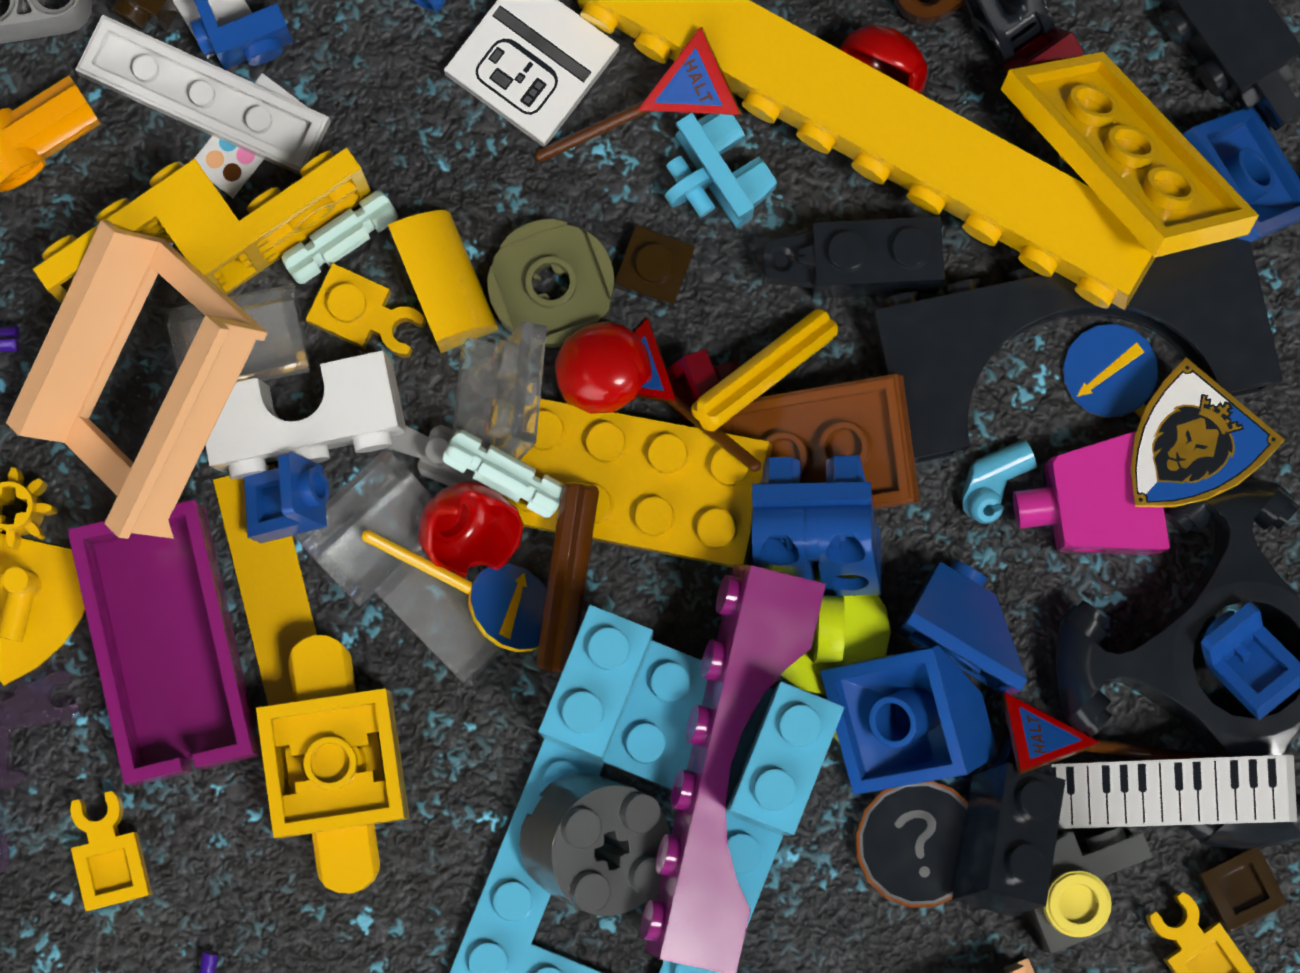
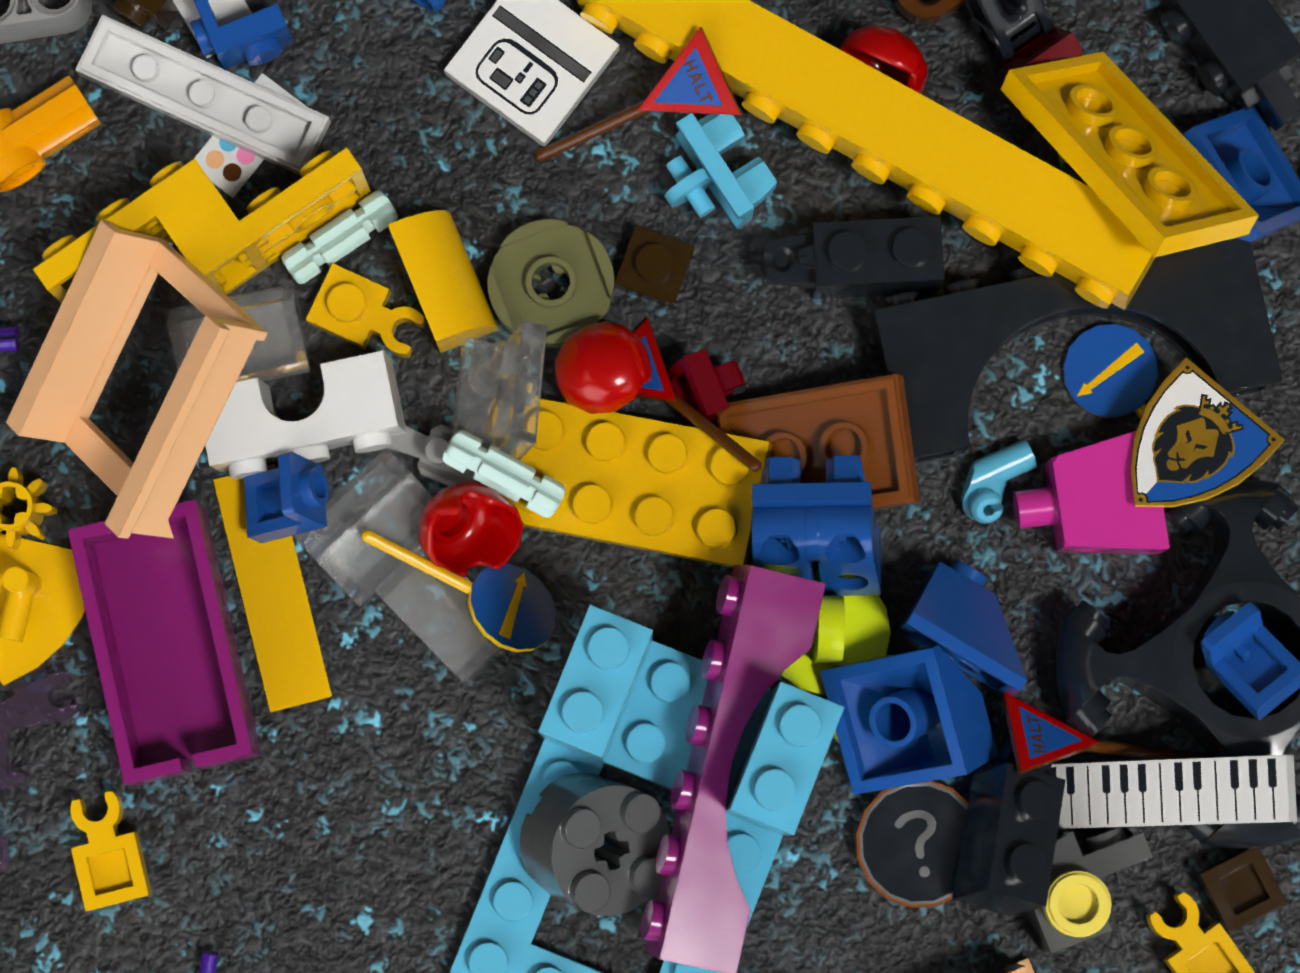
yellow brick [256,635,410,894] -> none
reddish brown axle [536,482,599,673] -> none
yellow axle [691,309,838,431] -> none

